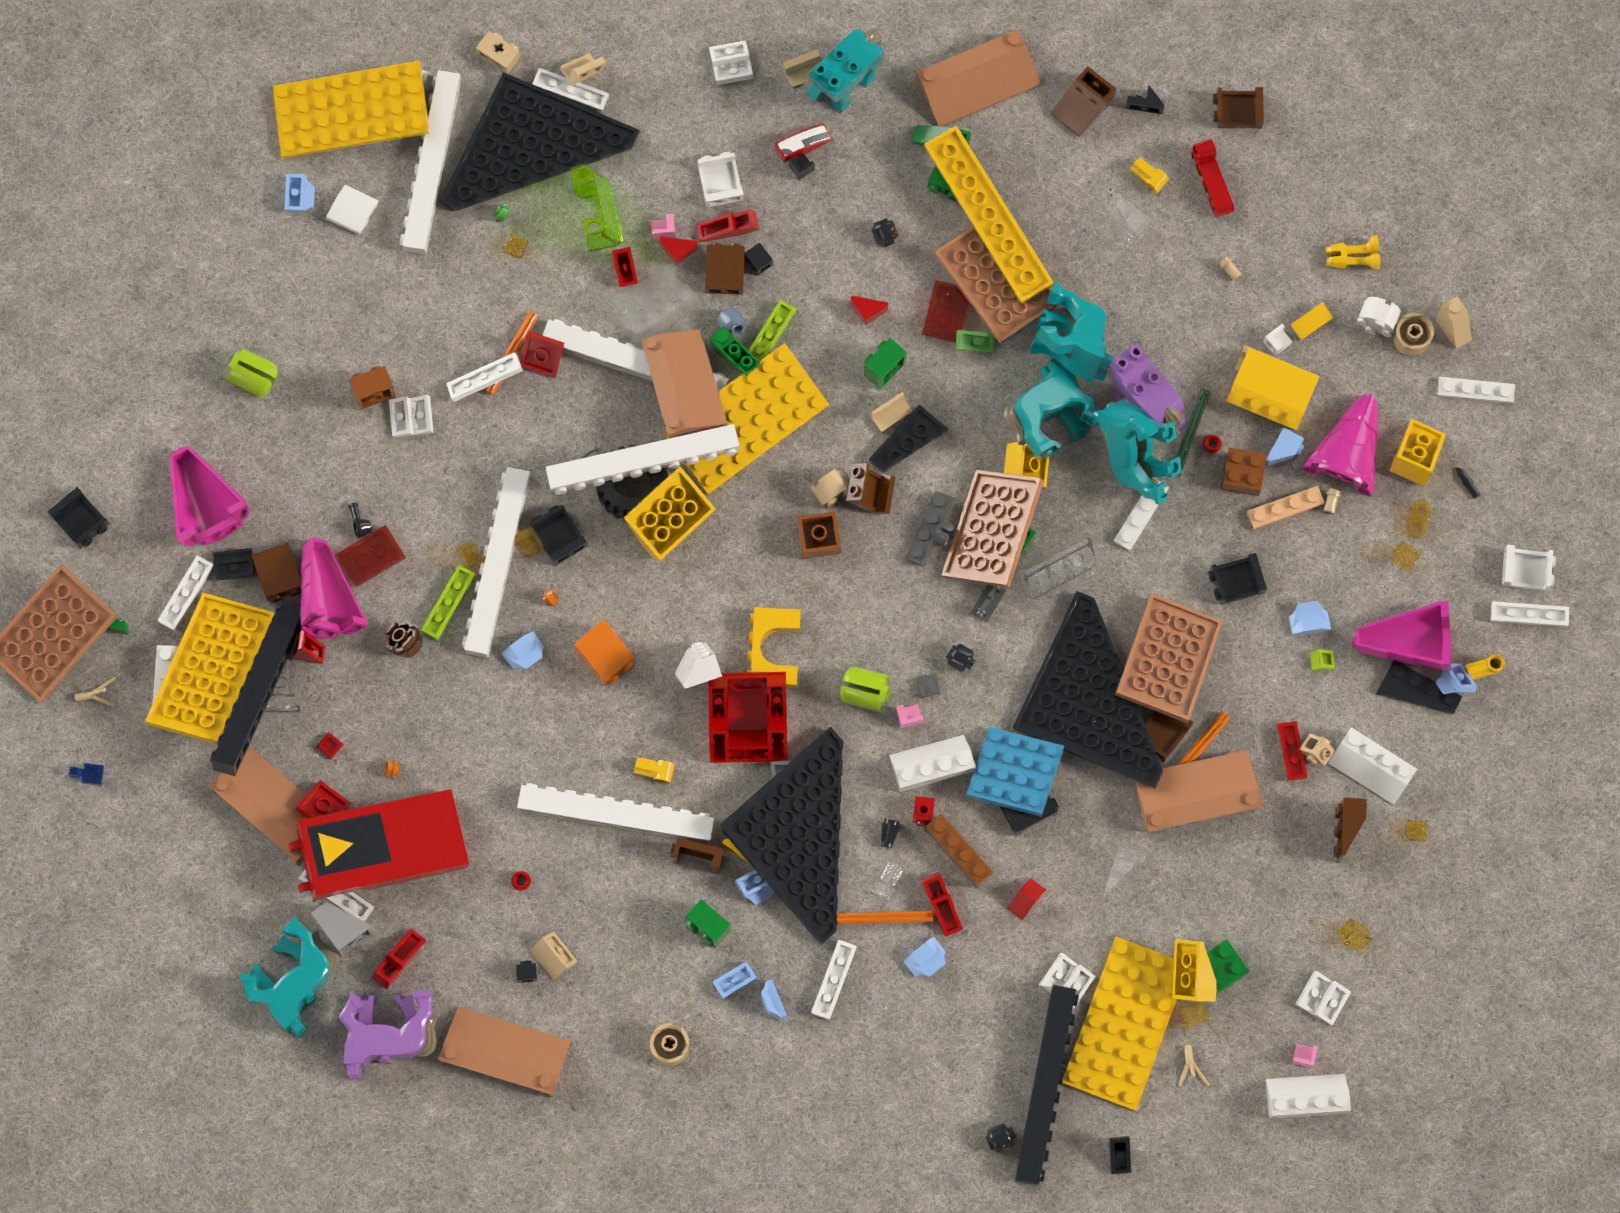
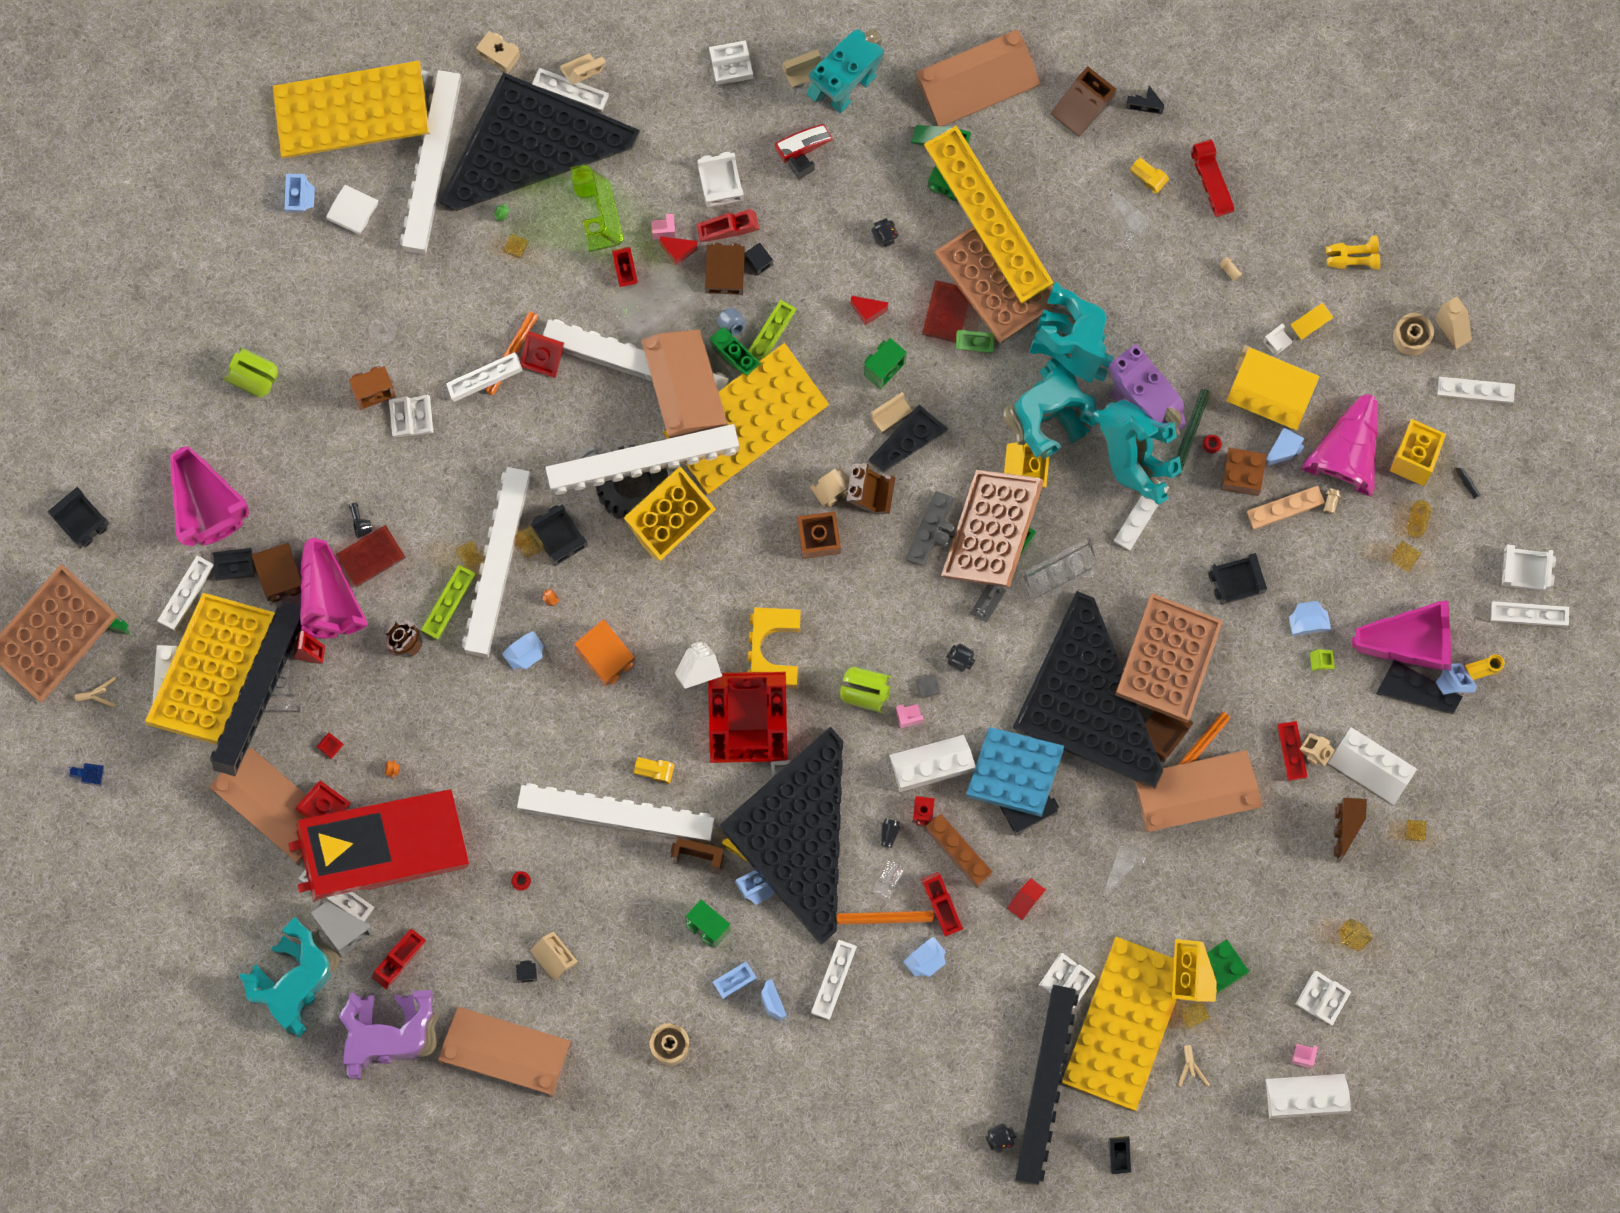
reddish brown panel [1213,87,1264,129] -> none
white brick [1357,297,1401,337] -> none

